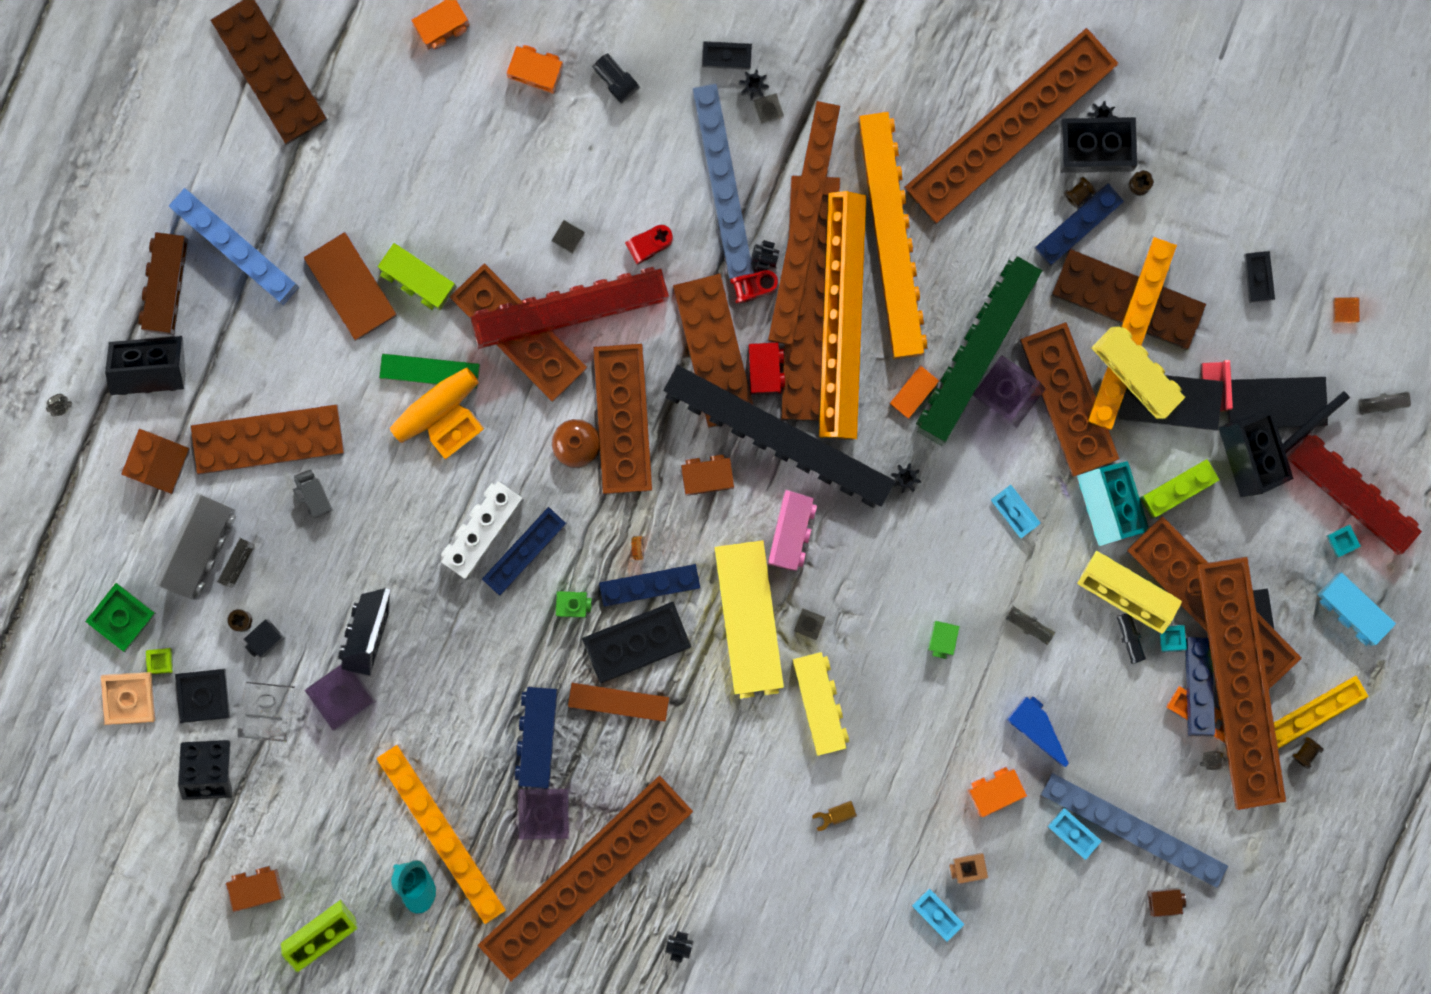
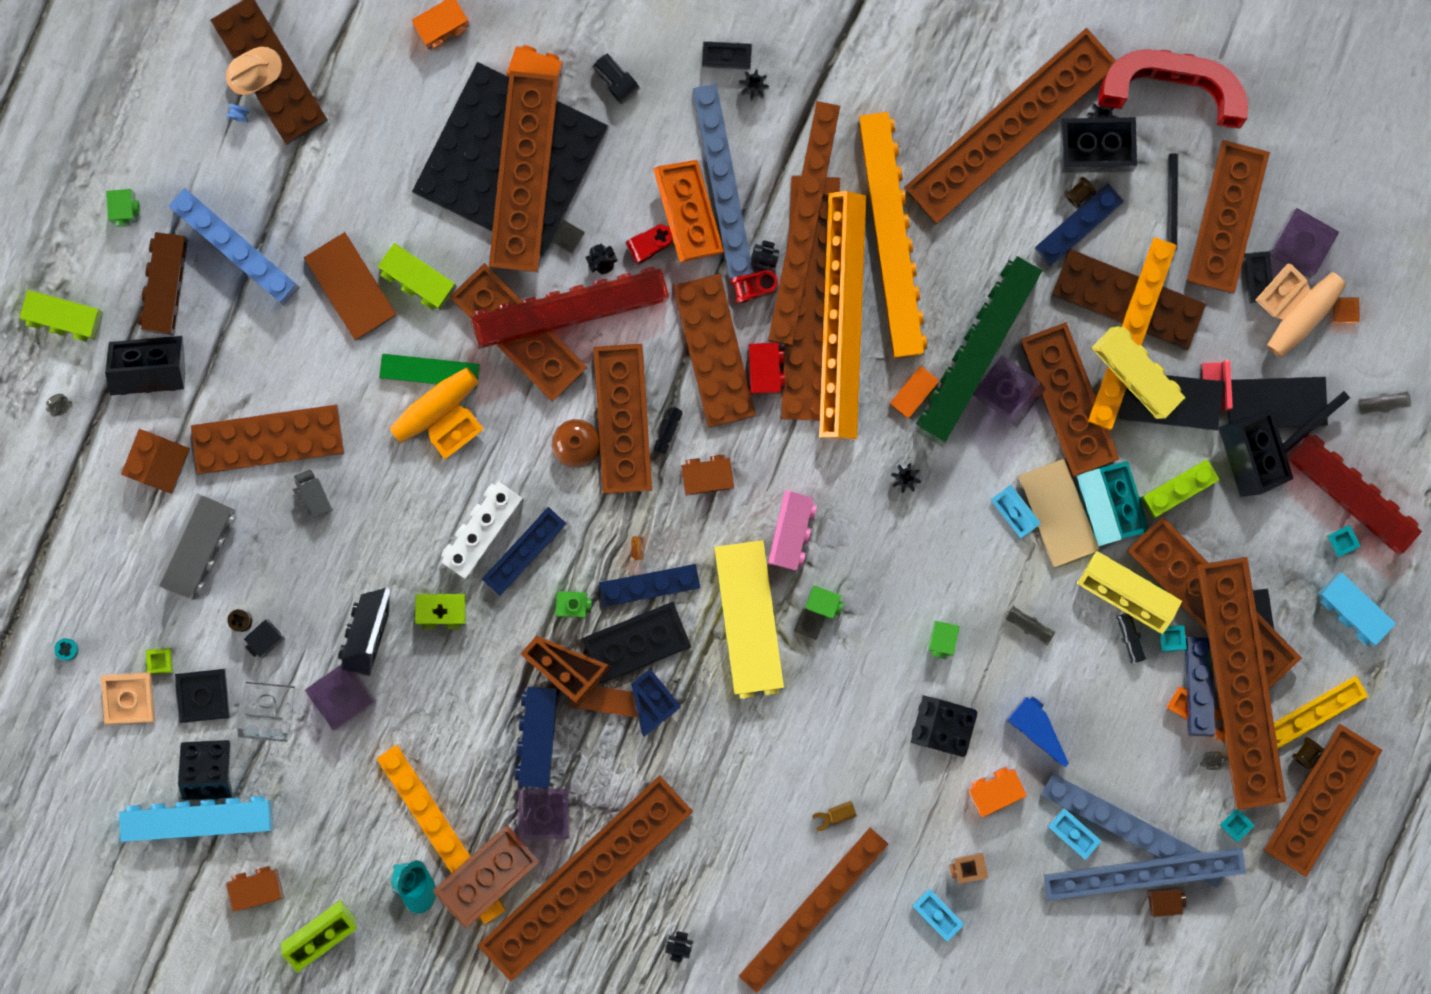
green plate [85,583,156,652] -> none
clear smoke tile [217,538,255,588] -> none
black brick [663,364,895,508] -> none
clear smoke plate [753,93,784,125] -> none
light yellow brick [792,652,849,756] -> none
dark brown bush [1128,170,1154,196] -> none
none -> lime brick [19,290,103,342]
none -> teal bush [54,638,79,660]
none -> bright green brick [106,189,140,227]
none -> medium azure brick [119,796,273,842]
none -> light nougat piece [226,47,282,95]
none -> medium blue bush [226,104,250,122]
none -> black plate [412,62,609,257]
none -> lime brick [415,594,467,629]
none -> dark orange plate [432,825,540,928]
none -> dark orange plate [489,71,559,273]
none -> dark orange wedge [521,635,612,705]
none -> black gear [585,243,618,275]
none -> dark blue wing [631,668,681,737]
none -> orange tile [653,159,724,263]
none -> black axle [654,407,683,454]
none -> dark orange plate [738,827,888,993]
none -> bright green brick [805,585,844,619]
none -> black bracket [910,695,977,757]
none -> tan tile [1018,459,1100,568]
none -> sand blue plate [1044,847,1246,901]
none -> arch [1098,49,1248,129]
none -> black bar [1168,153,1178,251]
none -> dark orange plate [1186,140,1270,294]
none -> teal plate [1219,808,1255,843]
none -> light nougat plate [1256,264,1346,358]
none -> dark orange plate [1262,724,1382,877]
none -> clear purple brick [1269,208,1339,278]

